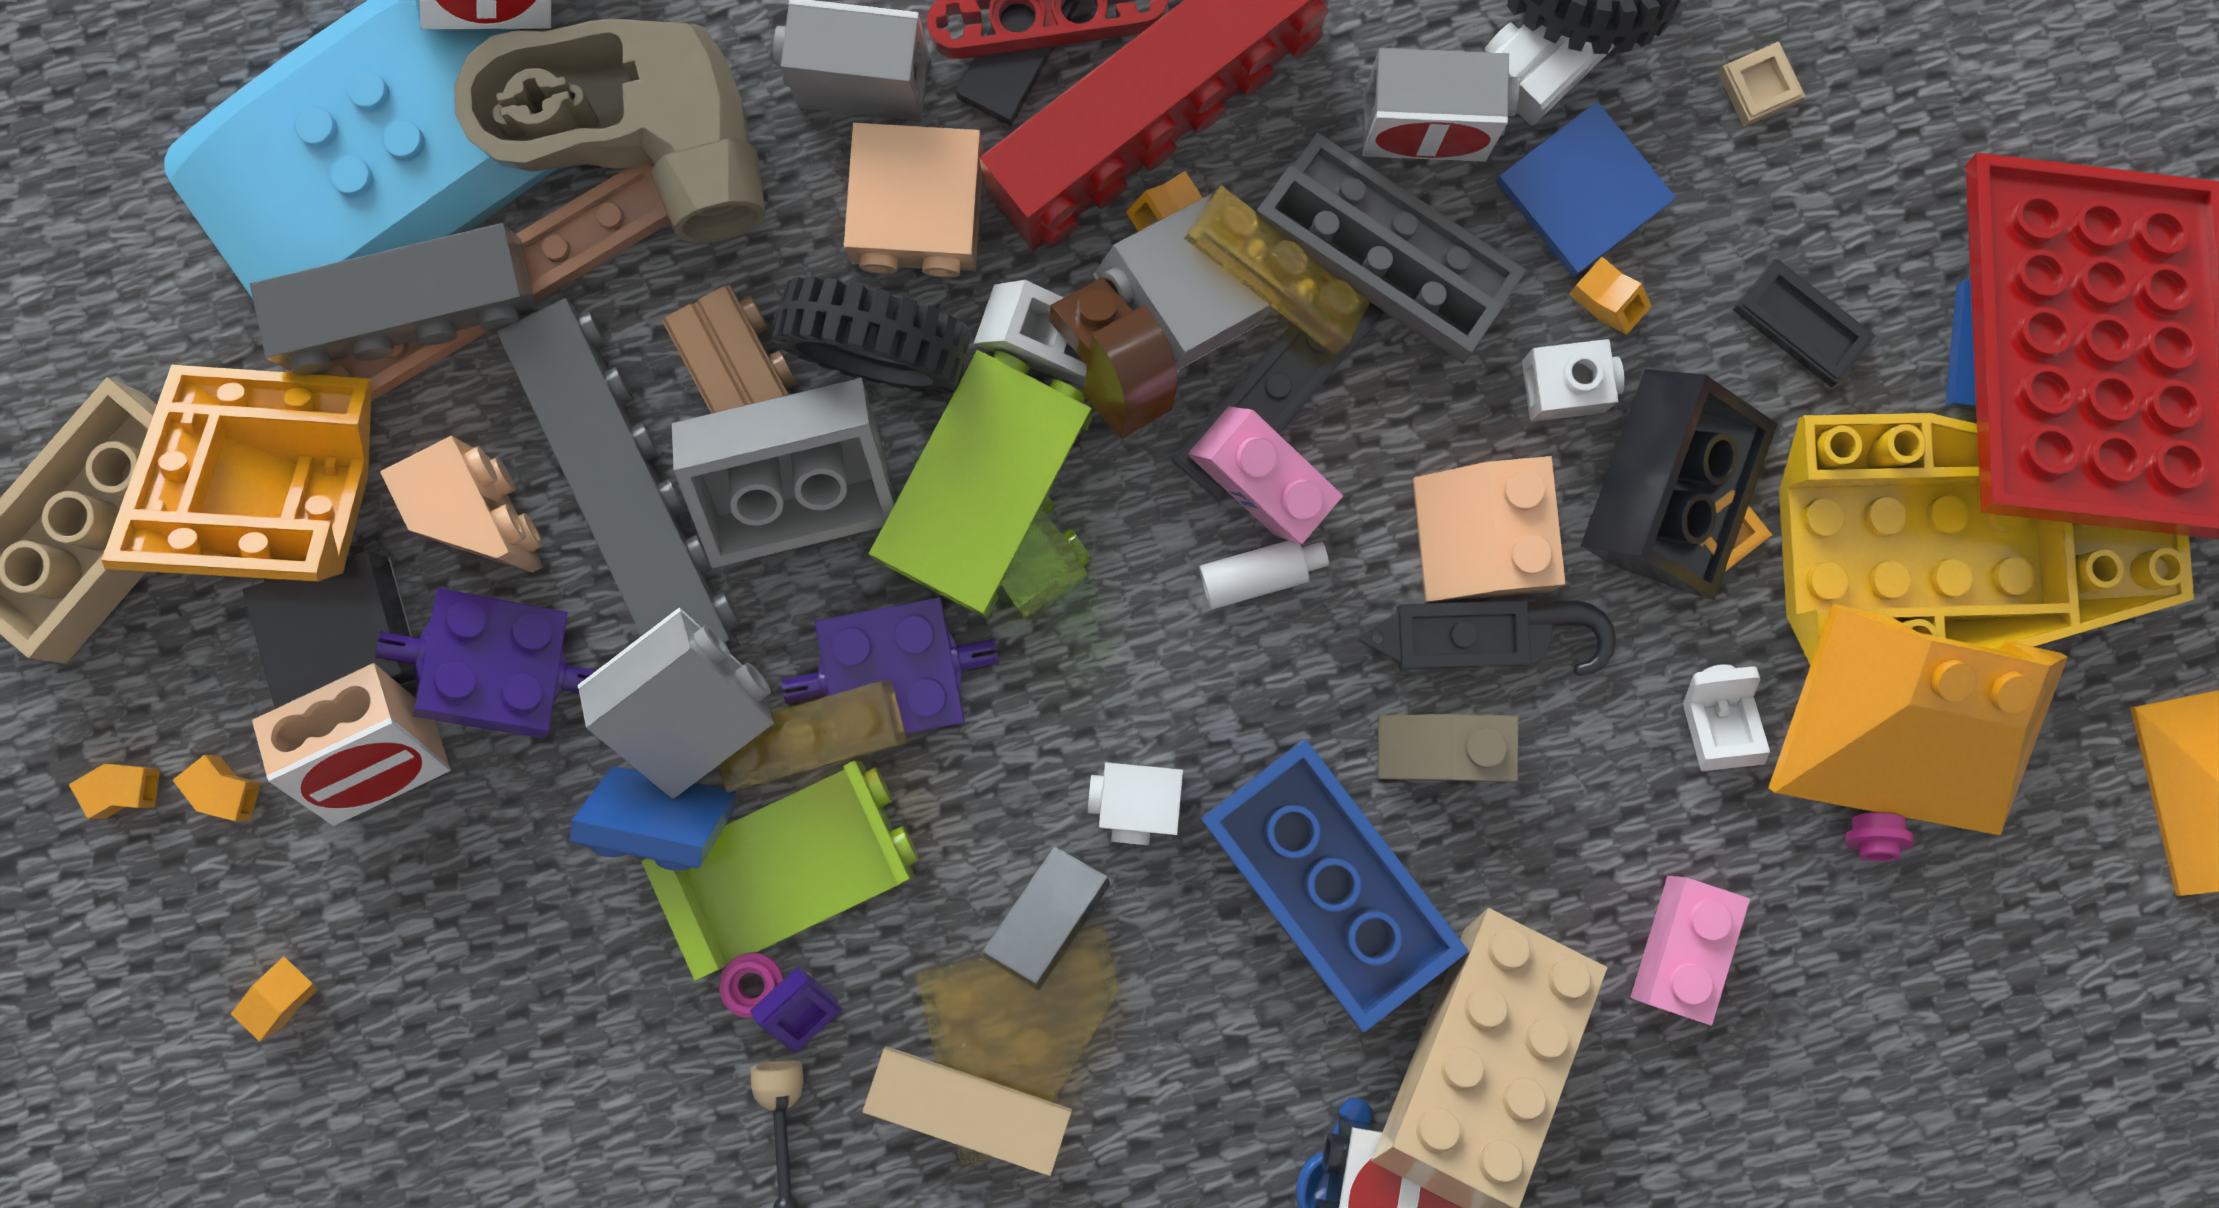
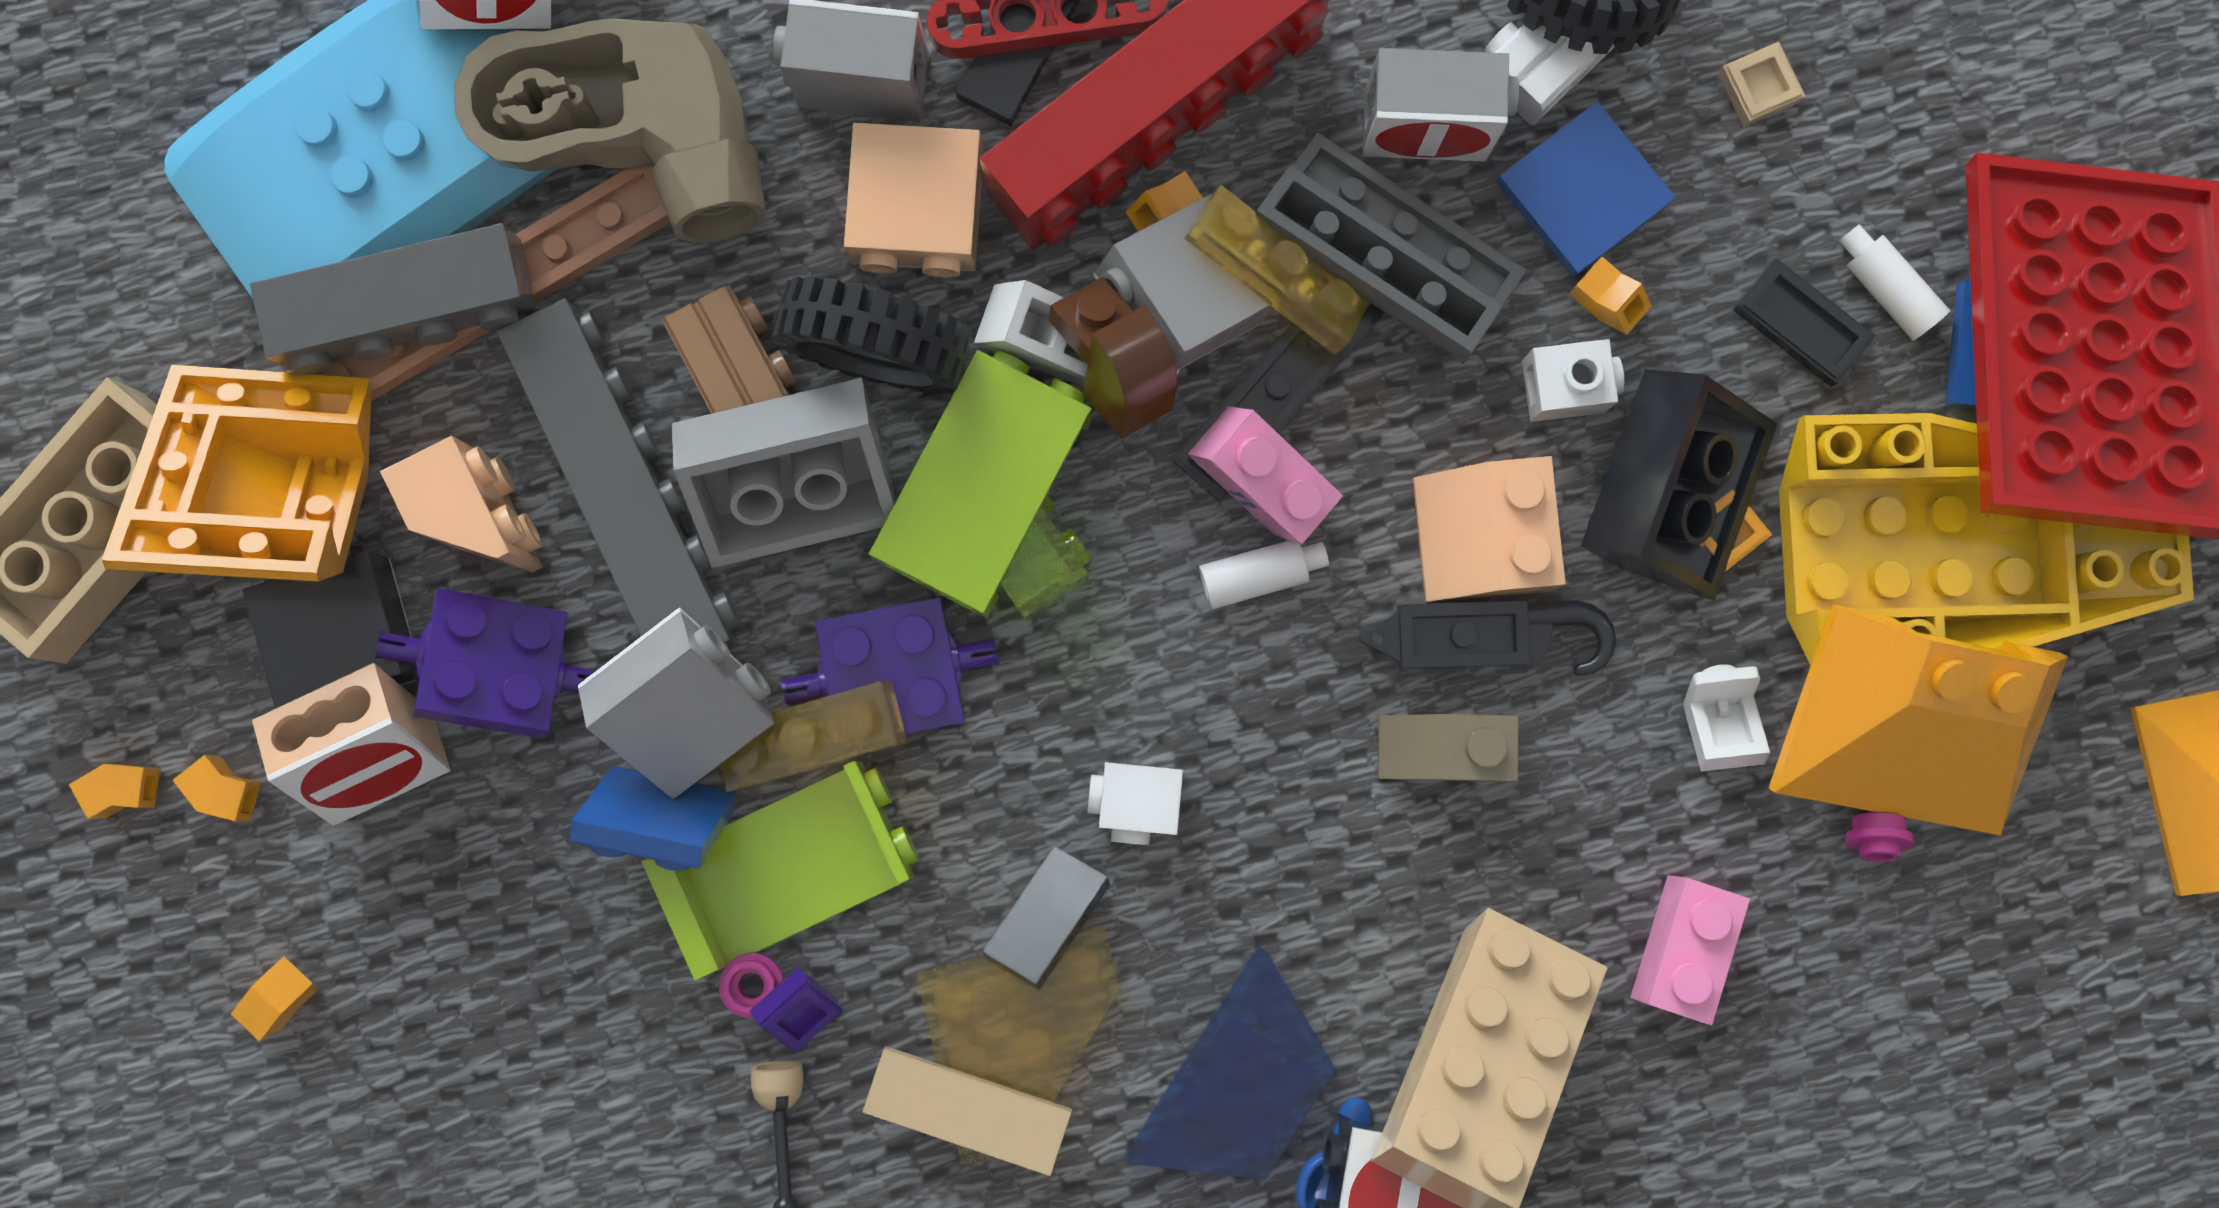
blue brick [1199,739,1469,1033] -> none
none -> clear blue wing [1123,945,1336,1180]
none -> white cylinder [1839,224,1951,341]

